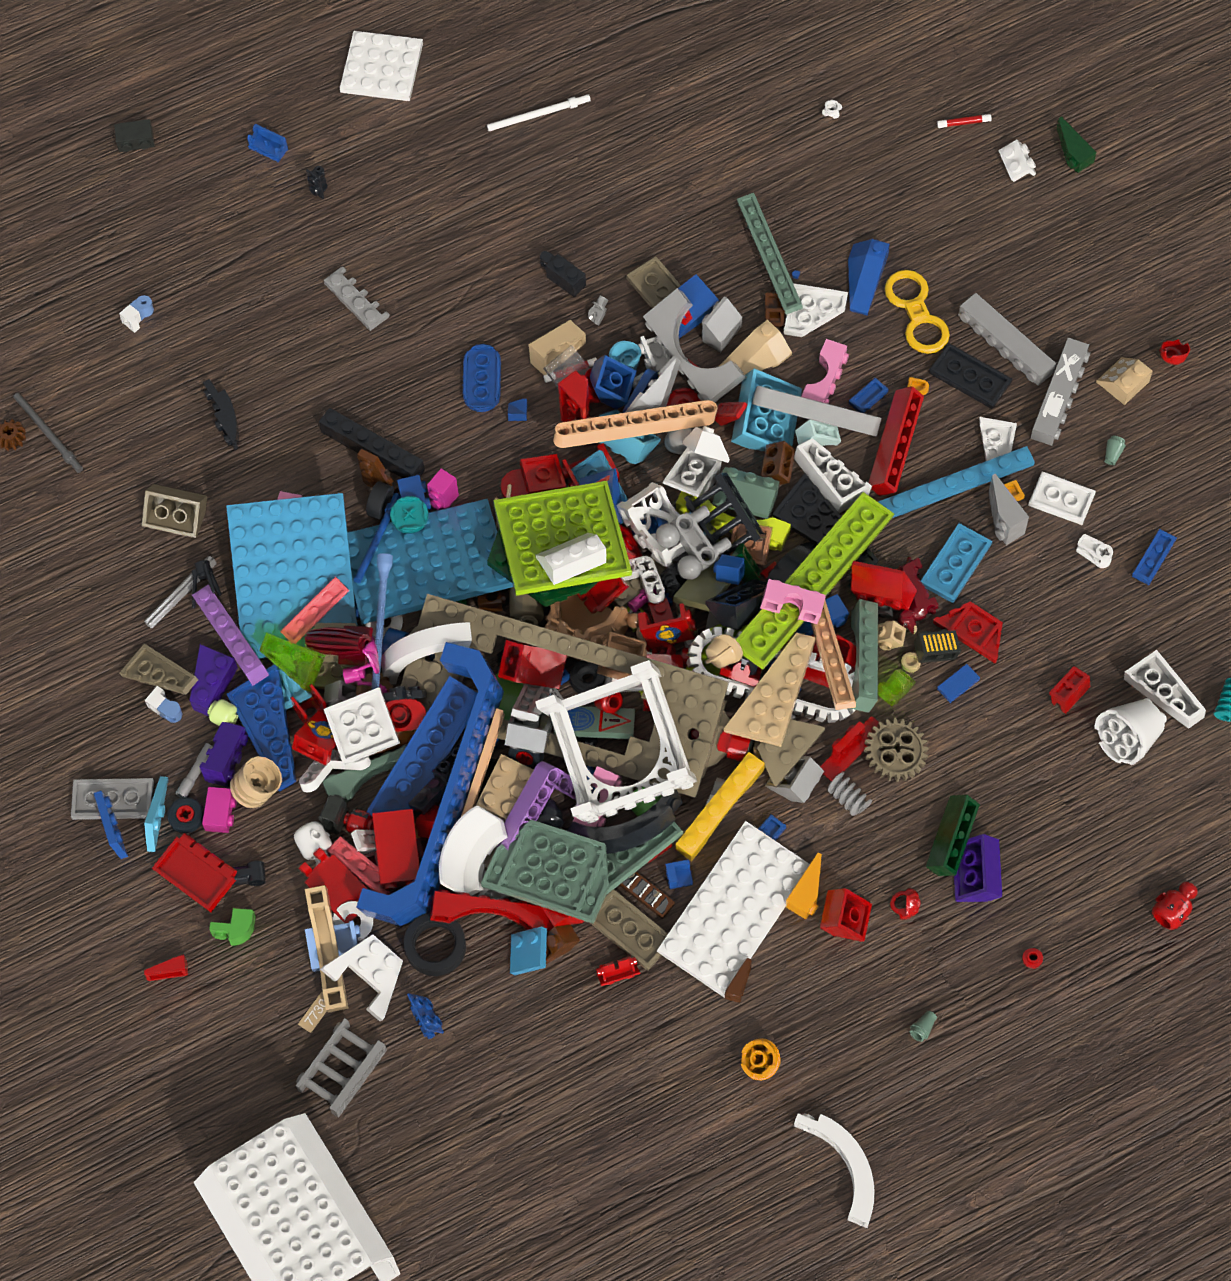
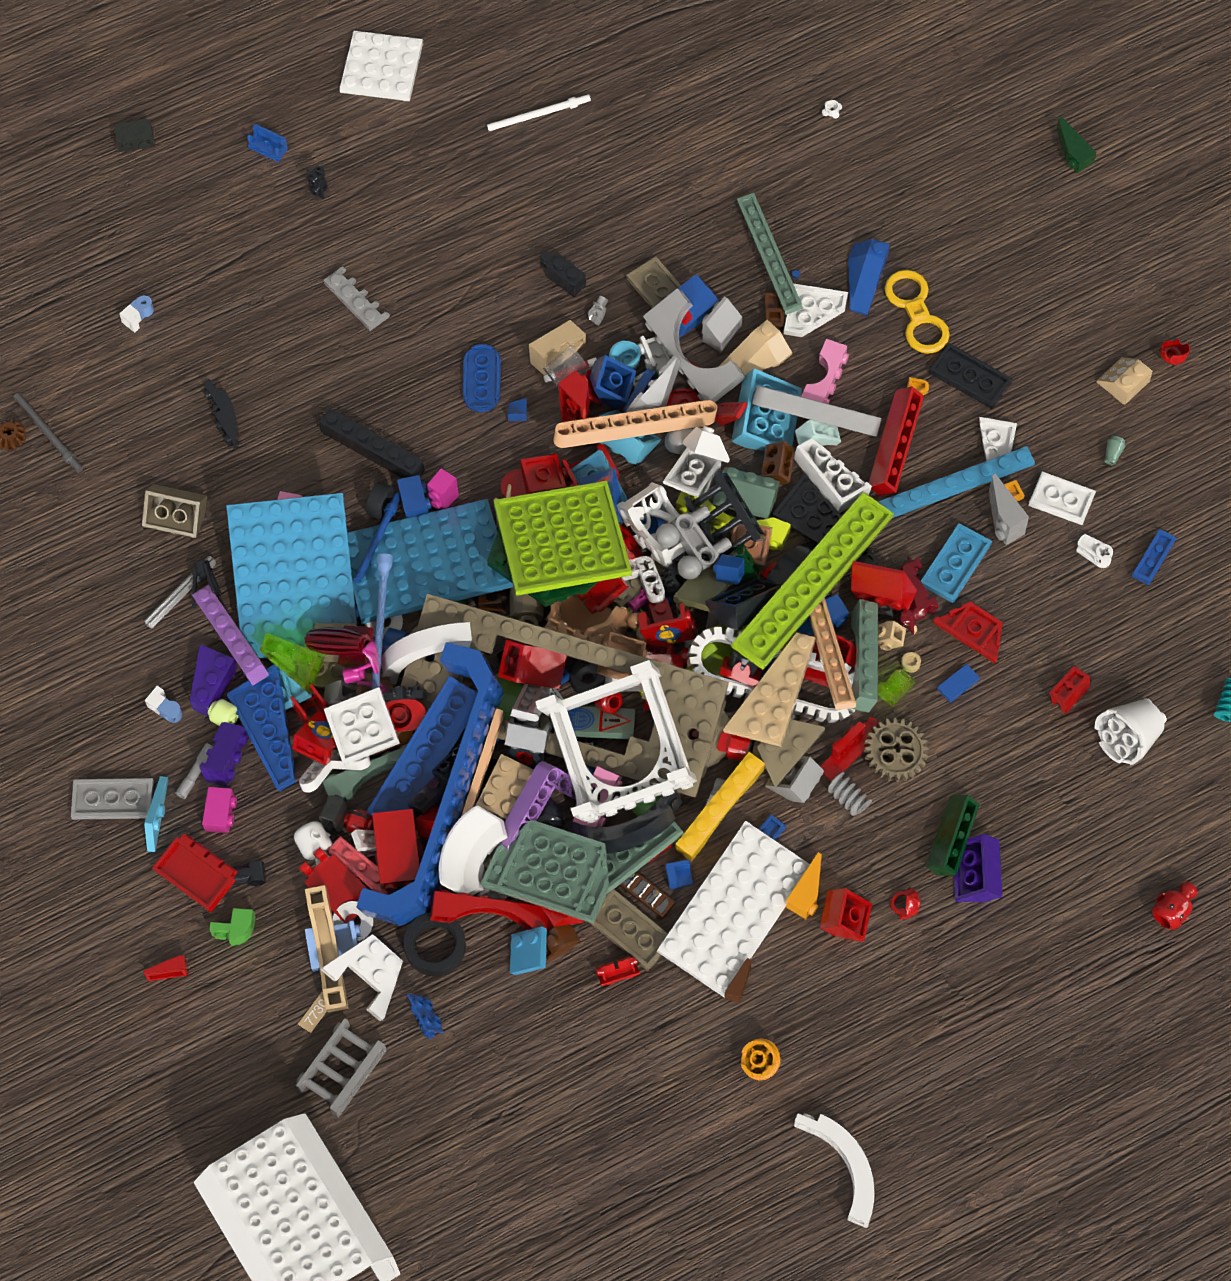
blue wing [94,790,128,859] -> none
dark tan wing [120,644,198,695] -> none
black bush [168,797,204,833] -> none
tan wheel [230,756,282,808] -> none
coral tile [280,577,350,645] -> none
reddish brown wing [357,449,399,493] -> none
teal tile [390,496,429,534] -> none
white slope [536,533,606,585] -> none
tan piece [706,634,743,668] -> none
bright pink arch [760,579,826,624] -> none
blue tile [849,378,889,413] -> none
sand green cone [909,1011,937,1042] -> none
pearl dark grey brick [914,629,961,663] -> none
red bar [937,114,991,128] -> none
light grey brick [959,293,1056,386] -> none
white bracket [998,140,1036,182] -> none
red plate [1022,948,1043,969] -> none
light grey brick [1031,338,1091,446] -> none
white wedge [1124,650,1206,729] -> none

